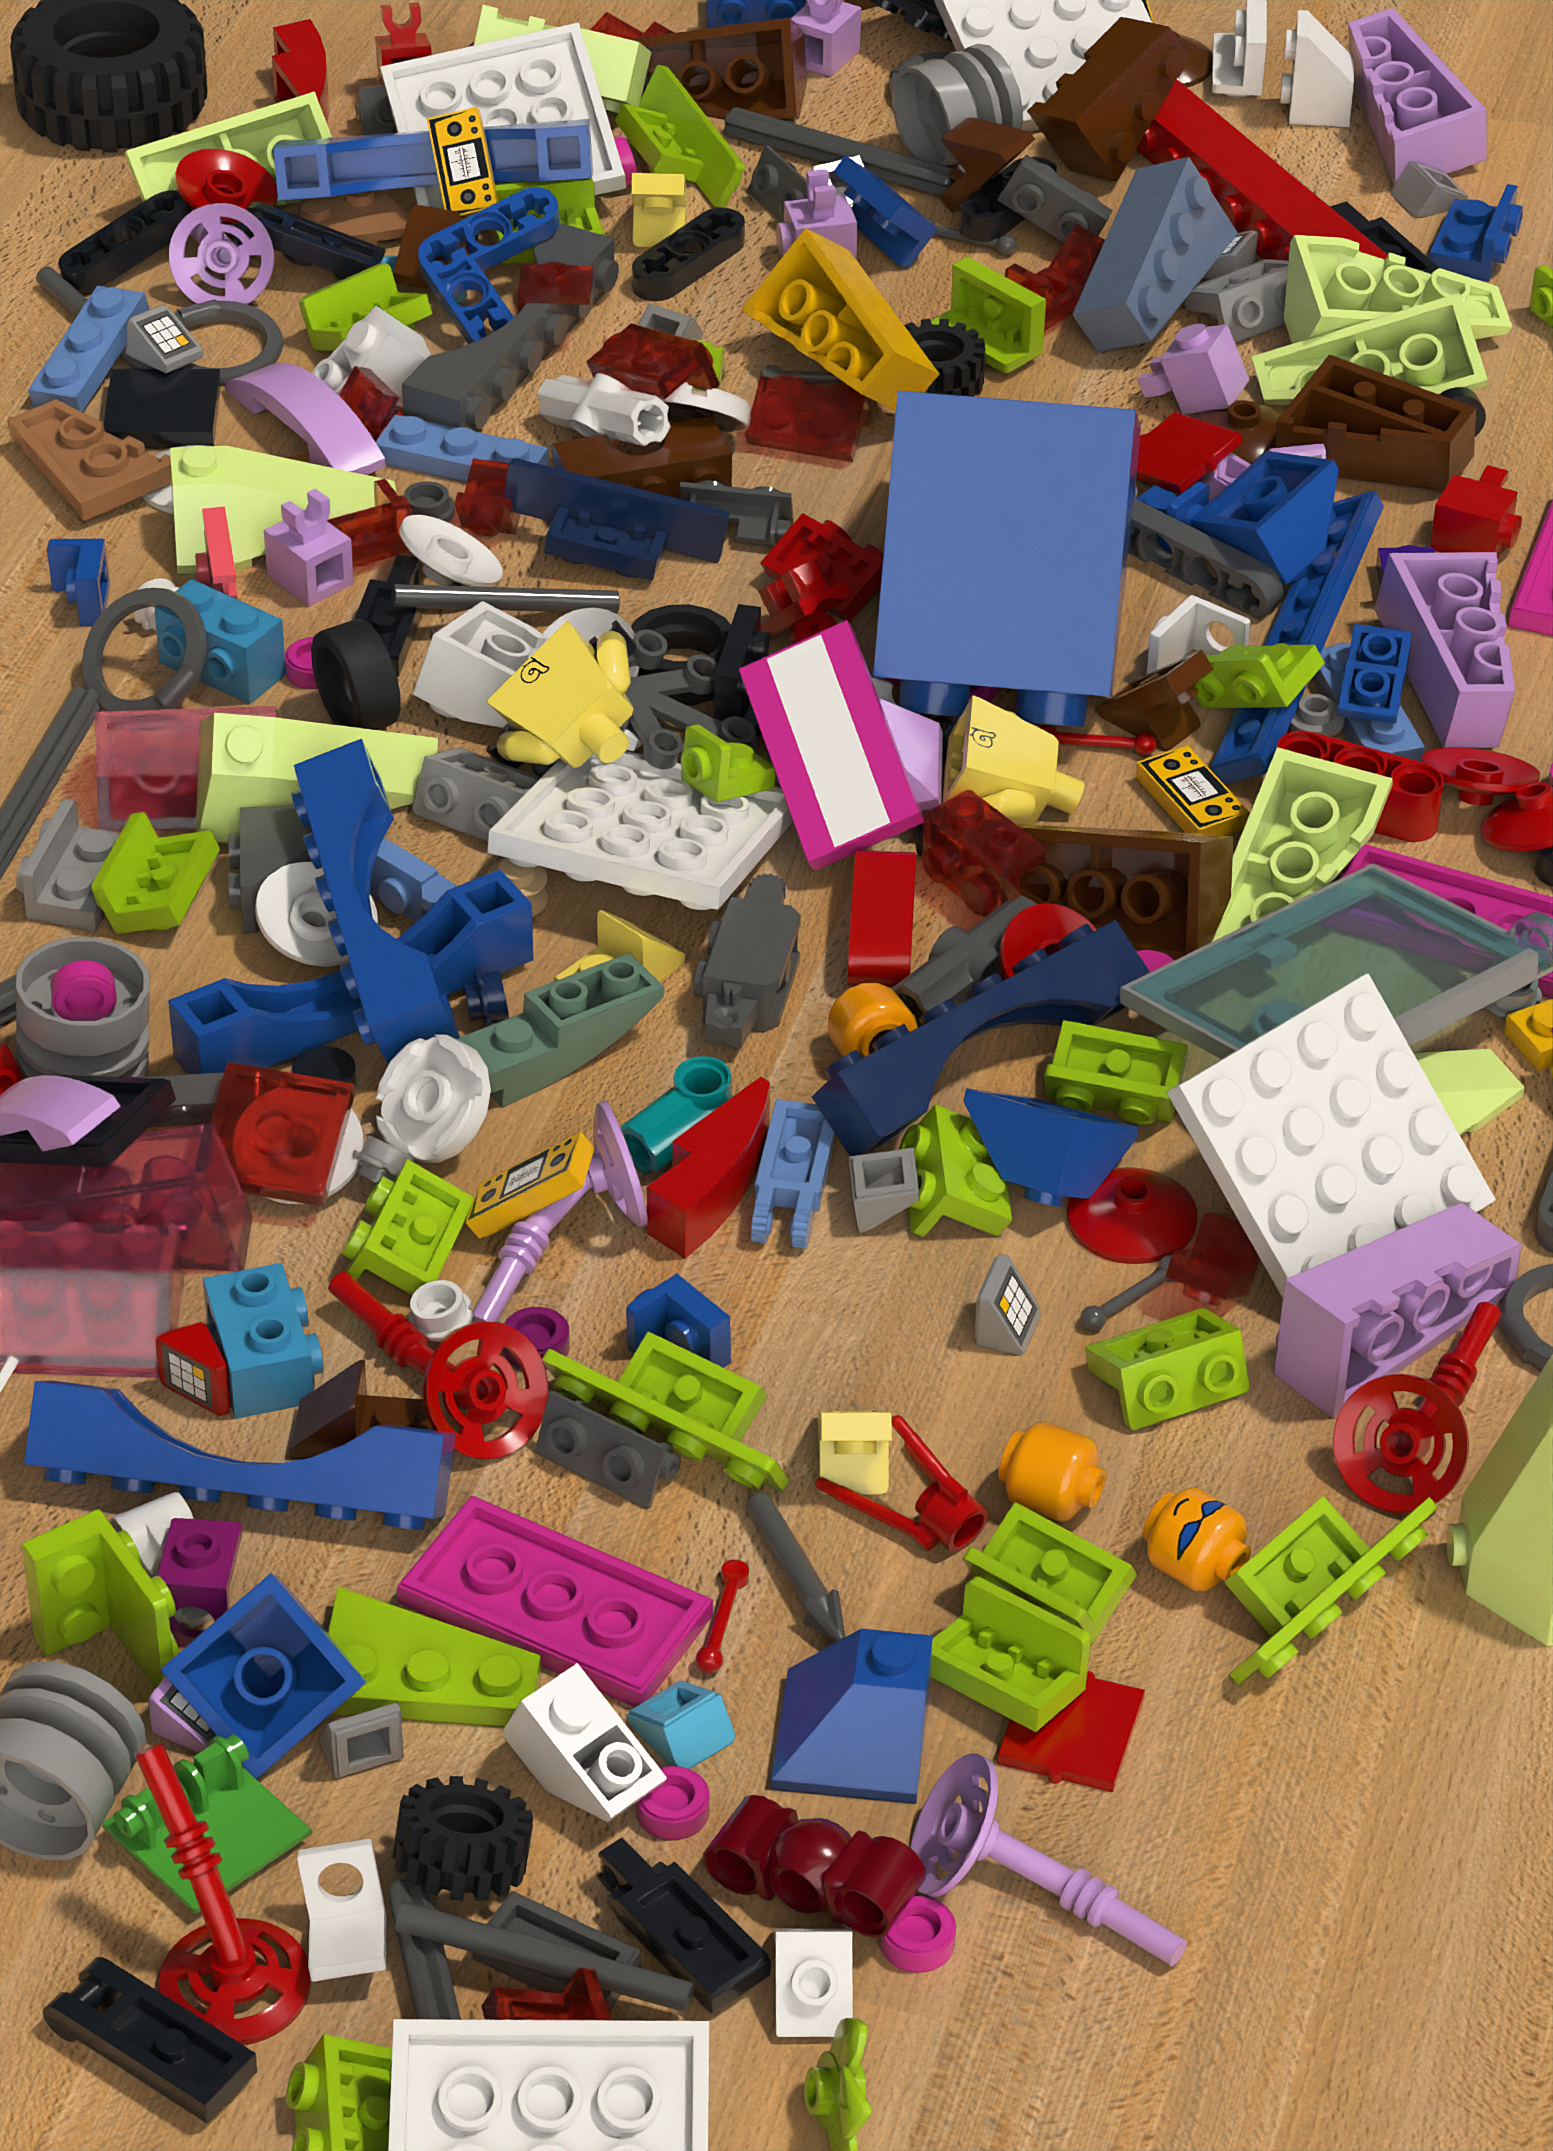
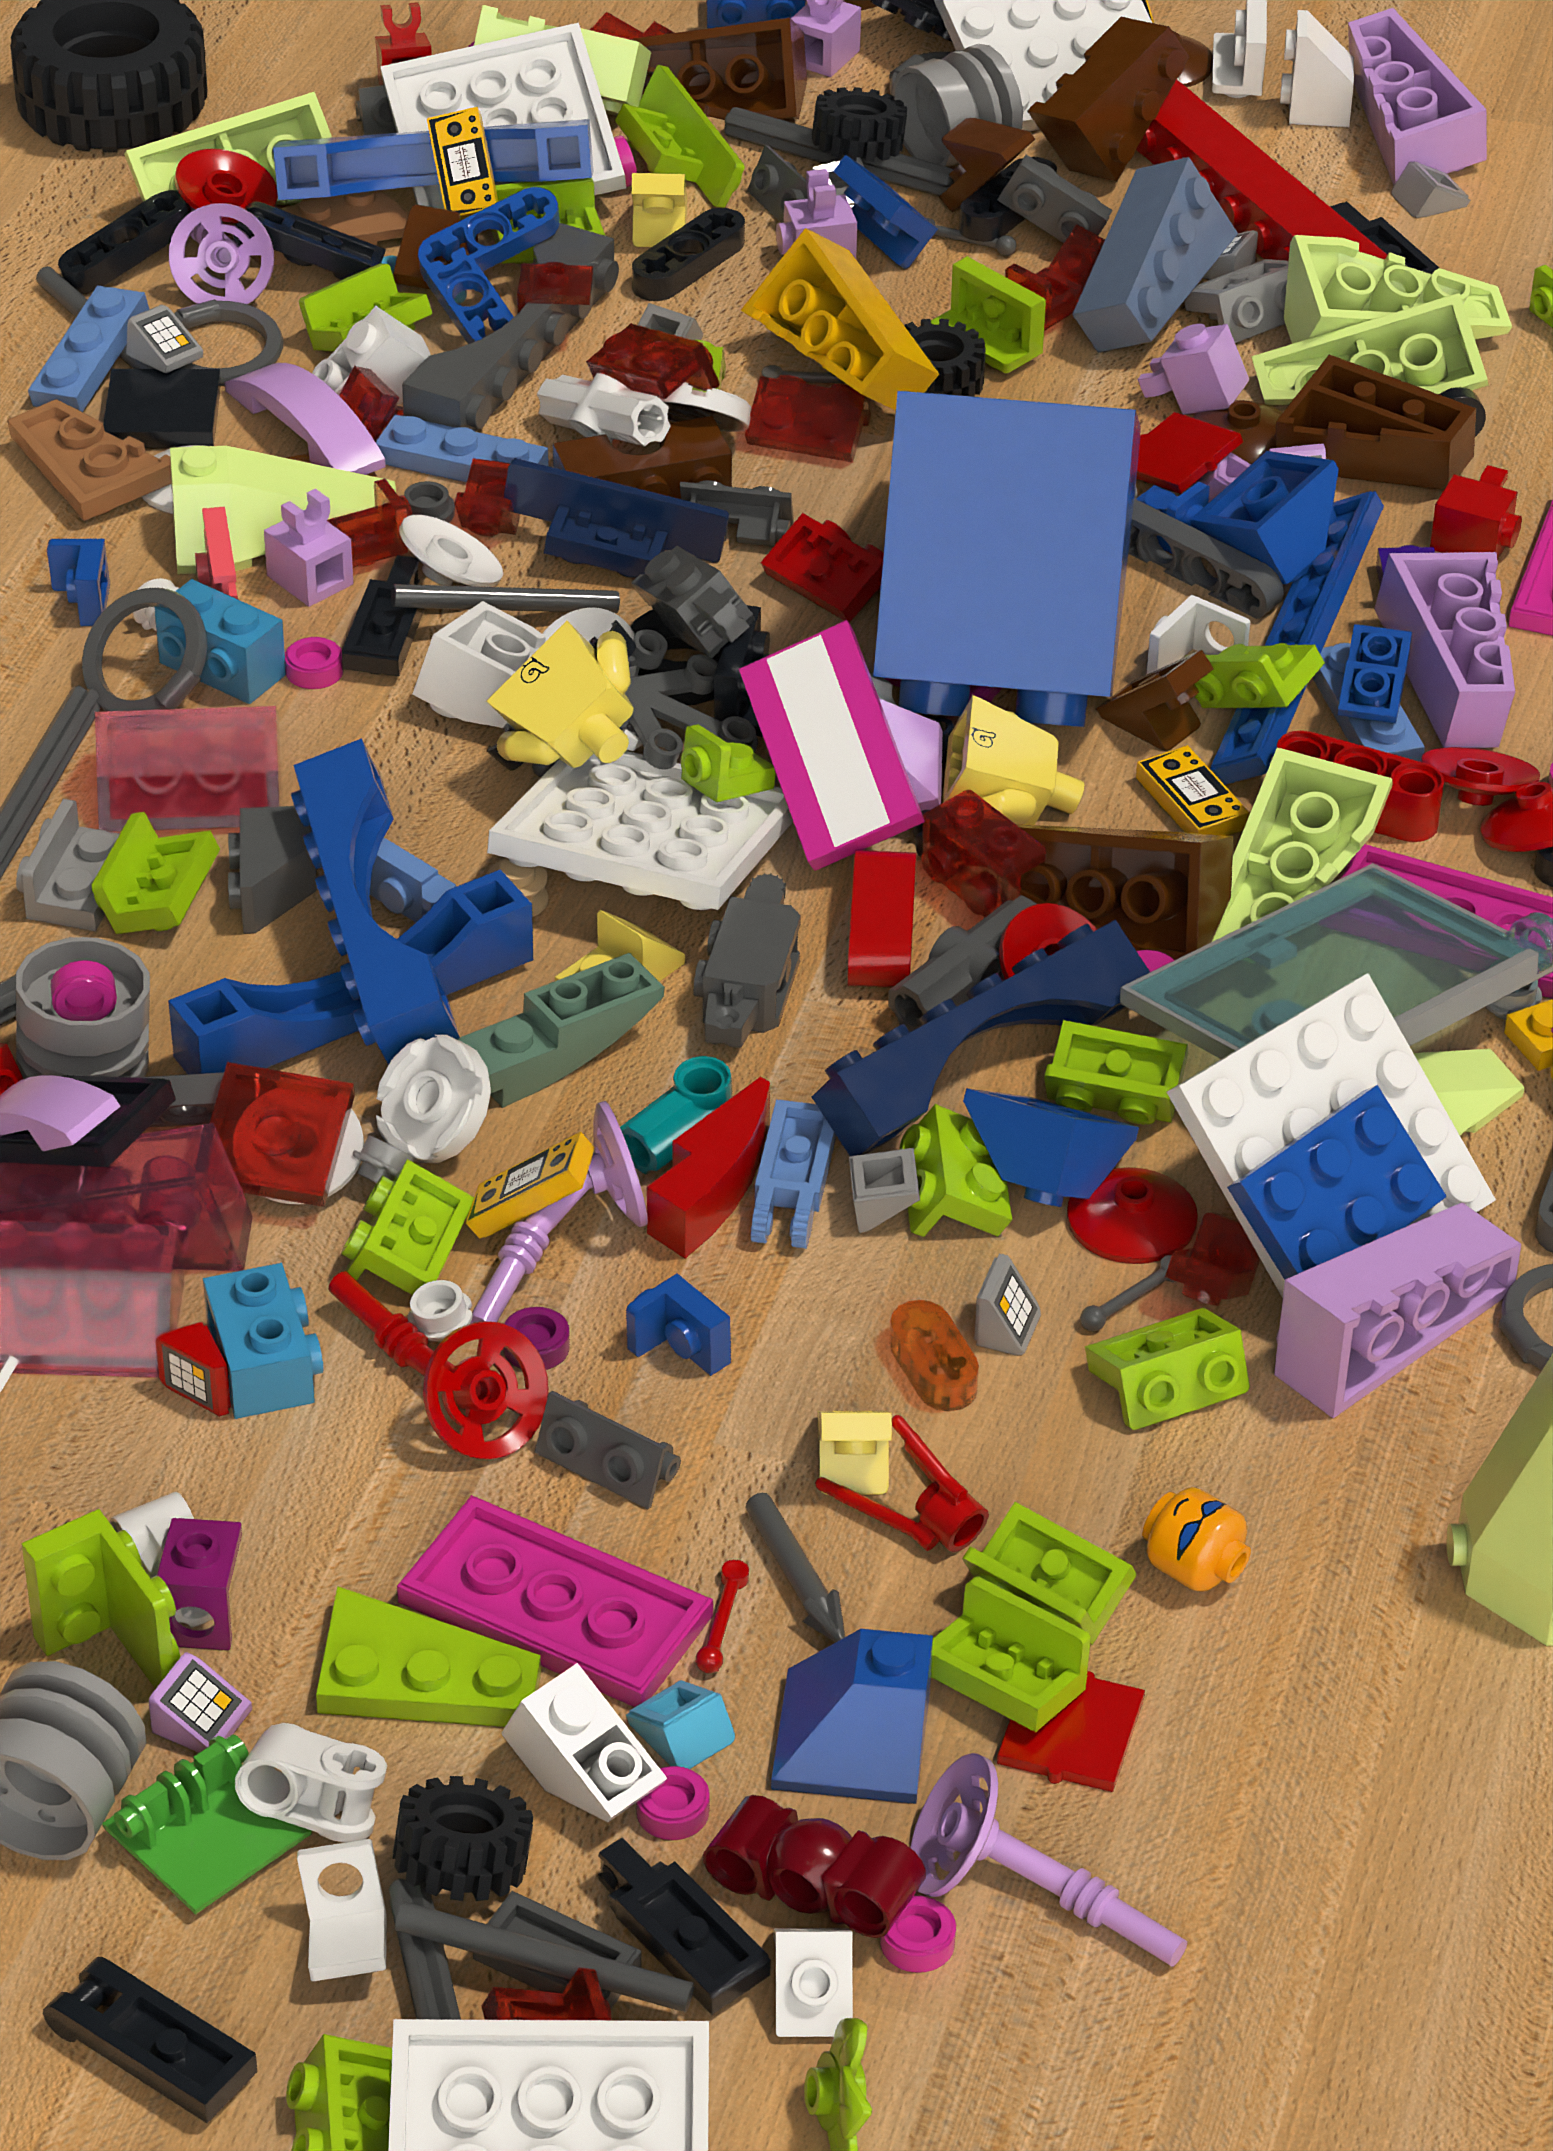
blue arch [24,1380,456,1530] -> none
red dish [134,1742,311,2045] -> none
blue slope [160,1573,367,1779] -> none
yellowish green wedge [196,713,438,844] -> none
white dish [255,862,378,967] -> none
red slope [272,19,329,123] -> none
reddish brown slope [289,1360,434,1460] -> none
black tile [292,1046,356,1101] -> none
black tyre [311,618,401,730] -> none
light grey slope [319,1703,404,1778] -> none
light grey bracket [413,747,540,842] -> none
dark blue plate [463,969,509,1027] -> none
lime bracket [542,1331,790,1492] -> none
red hips [758,559,852,645] -> none
light orange head [827,983,918,1058] -> none
light orange head [998,1421,1107,1523] -> none
red hinge [1038,725,1157,756] -> none
lime bracket [1224,1496,1439,1685] -> none
light grey plate [1289,694,1345,738] -> none
red dish [1333,1302,1502,1513] -> none
blue bracket [1429,184,1523,282] -> none
none -> white piece [235,1723,387,1843]
none -> dark grey hinge [631,546,755,658]
none -> black tyre [812,87,907,162]
none -> clear orange beam [889,1300,979,1412]
none -> blue plate [1227,1085,1447,1280]

